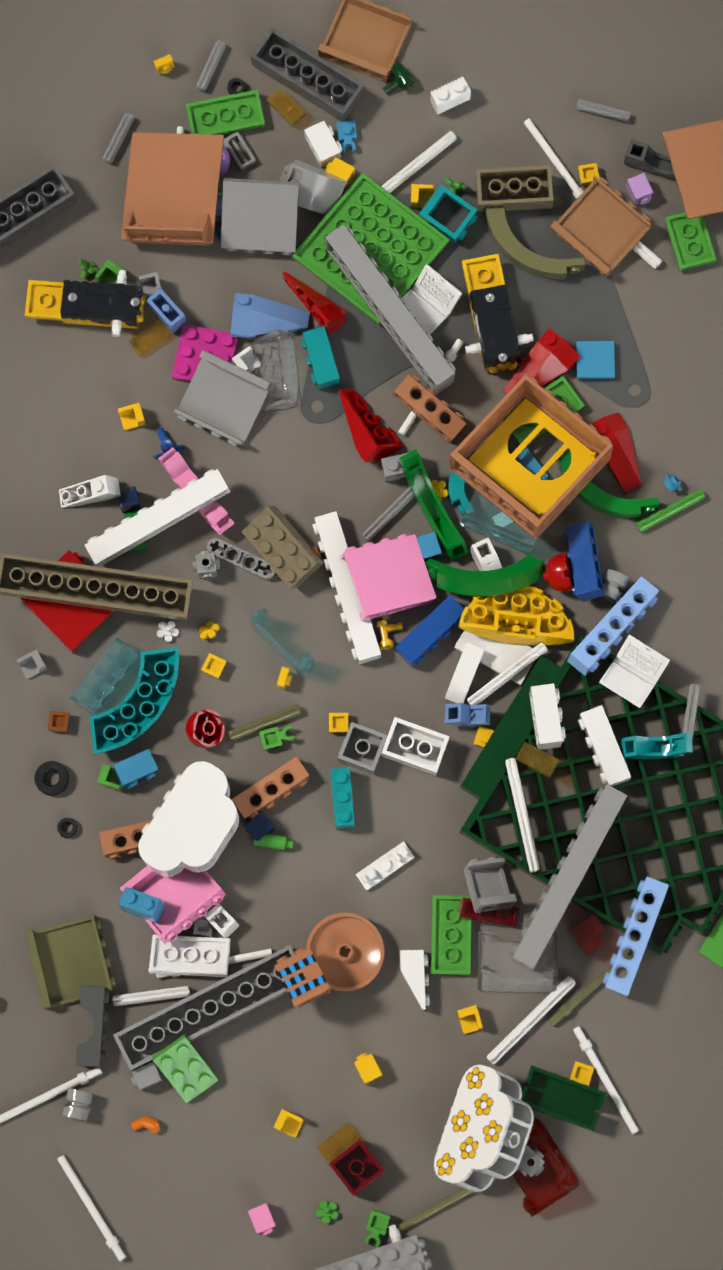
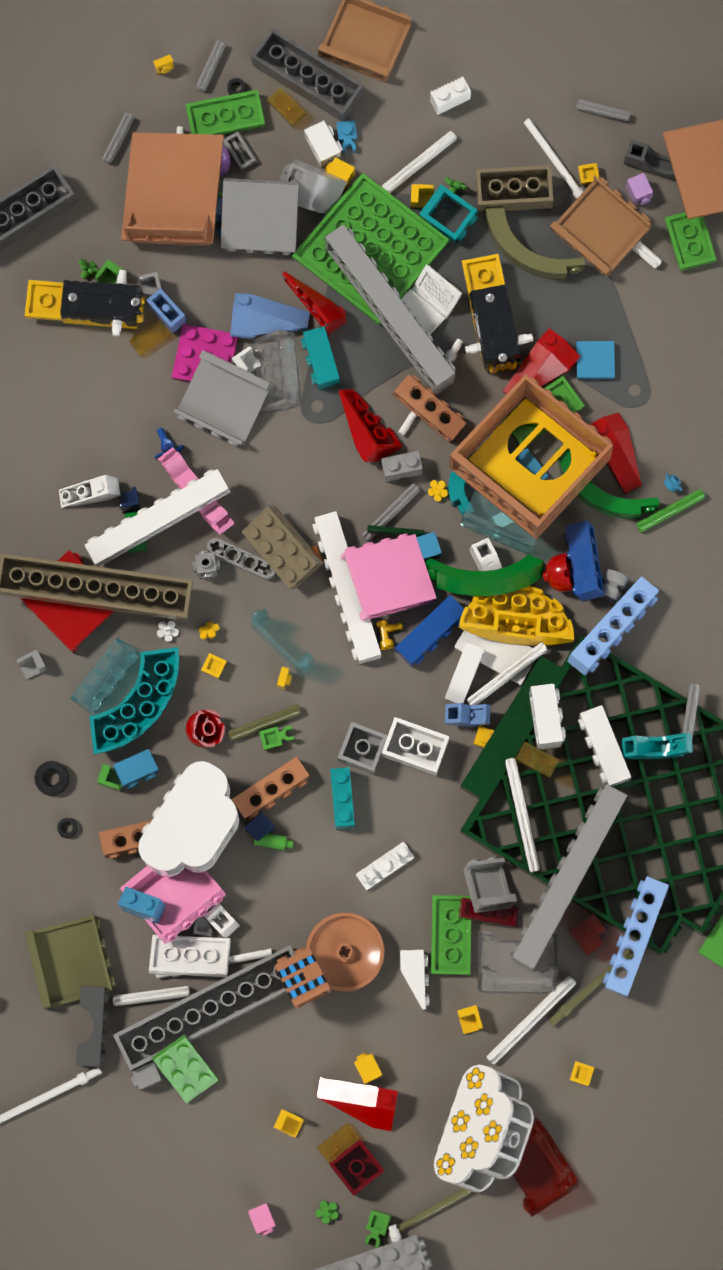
dark orange plate [48,711,70,733] -> none
white bar [57,1155,126,1262] -> none
light grey wheel [62,1088,93,1121] -> none
yellow panel [118,403,146,431] -> none
orange arm [130,1116,160,1134] -> none
yellow plate [329,713,348,733] -> none
dark green piece [382,63,414,94] -> none
green arch [399,449,469,562] -> none
light grey brick [517,1145,545,1177] -> none
dark green piece [521,1065,607,1131] -> none
white bar [573,1026,639,1134] -> none
white piece [599,635,670,708] -> none
none -> red wedge [317,1078,398,1131]
none -> dark green bar [367,525,424,537]

